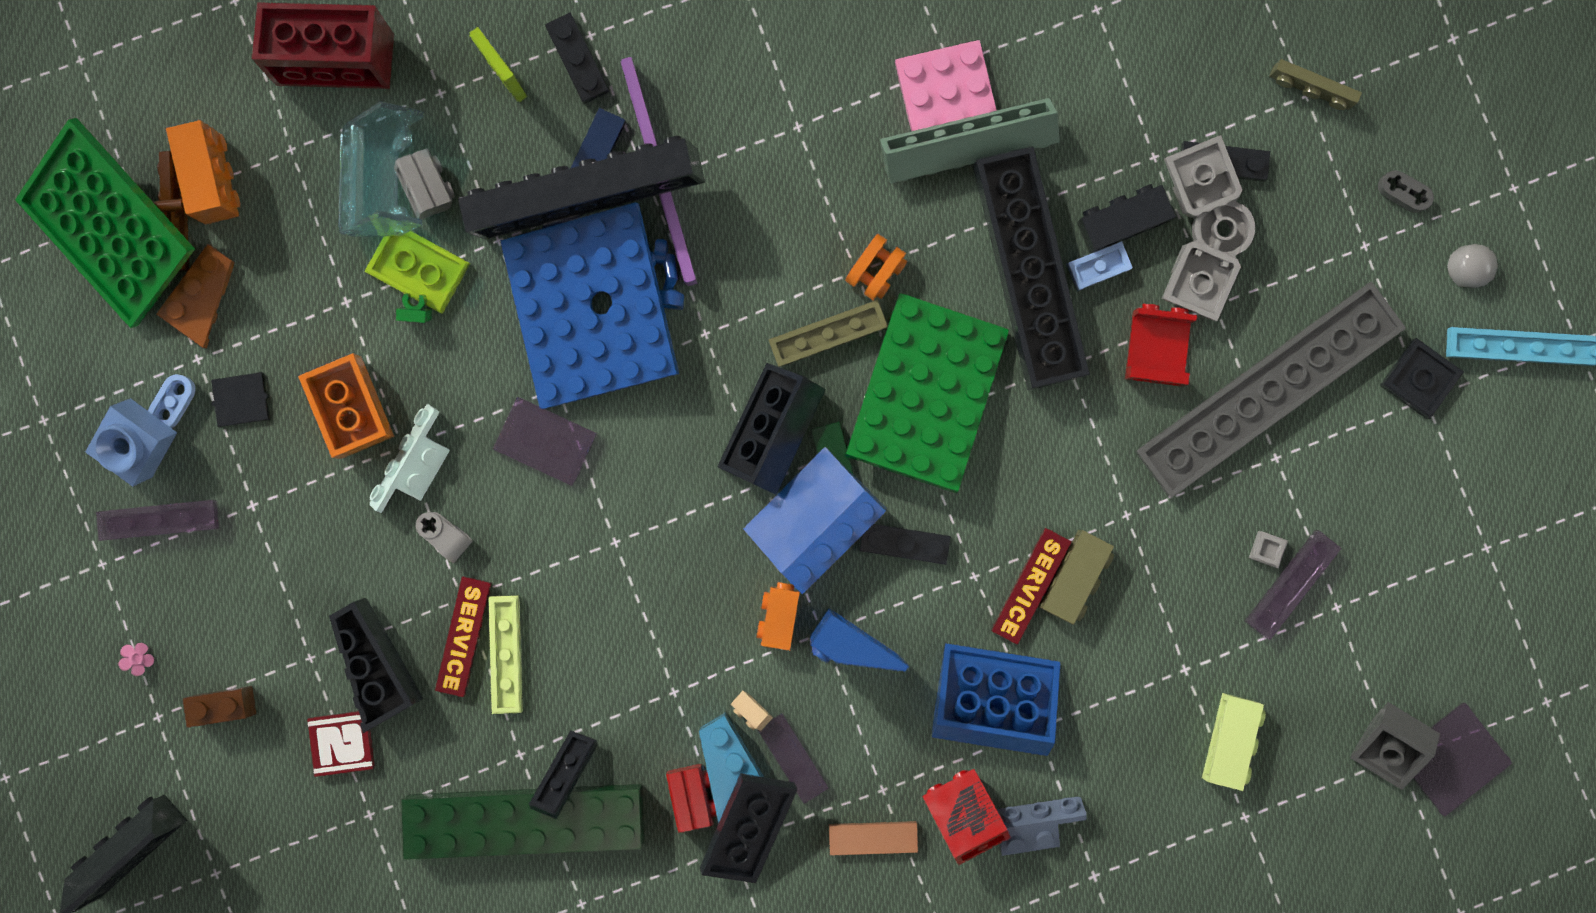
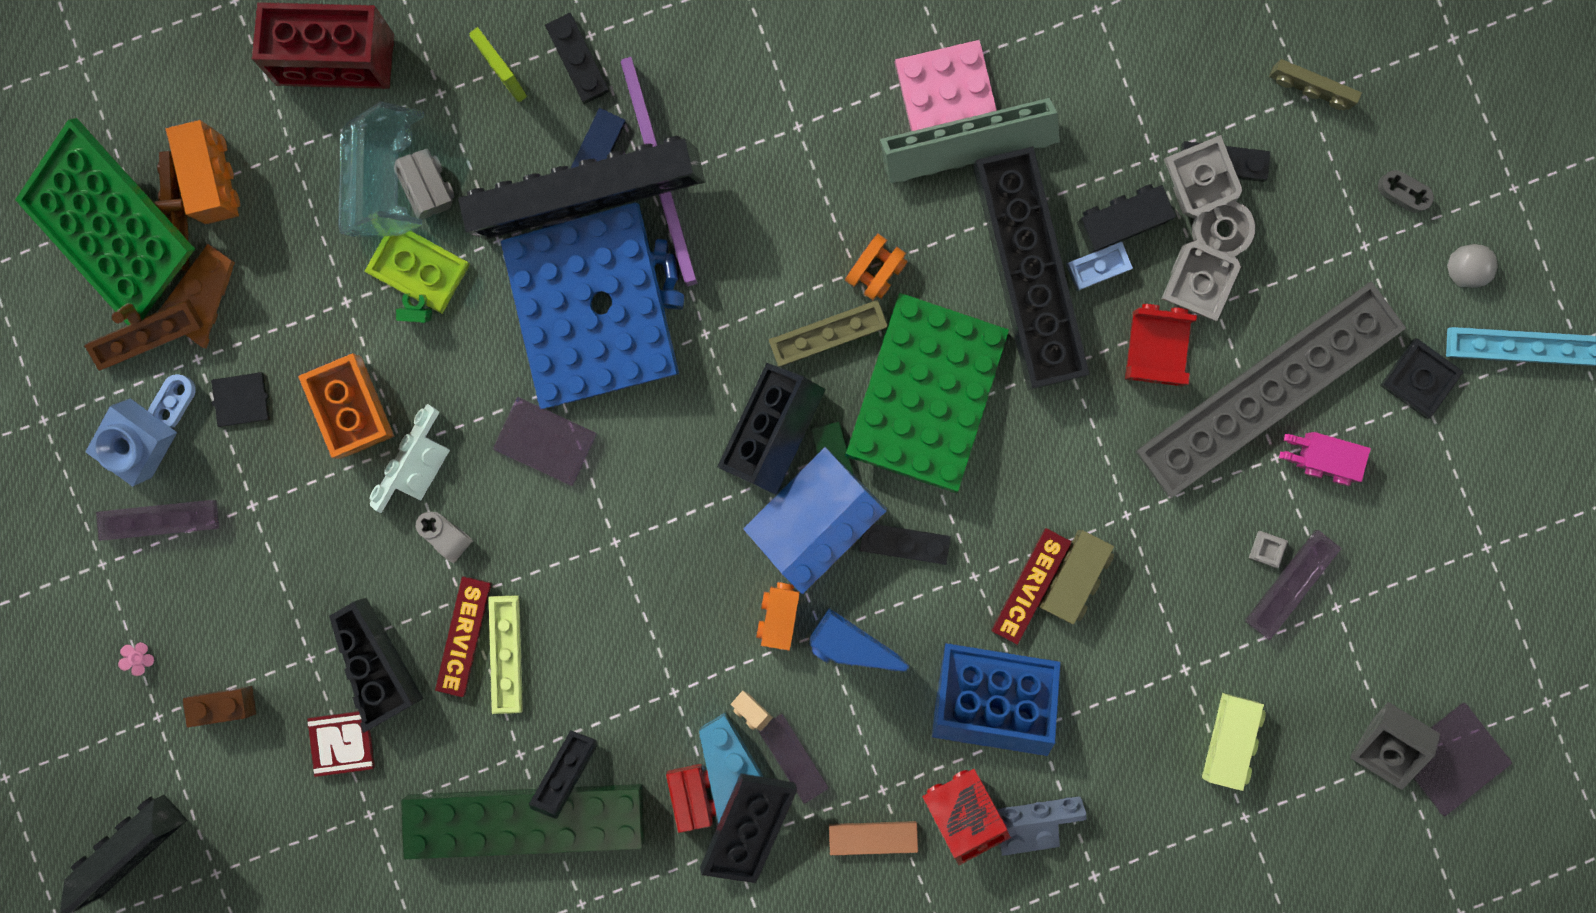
none -> reddish brown plate [84,299,204,371]
none -> dark pink hinge [1279,432,1371,486]

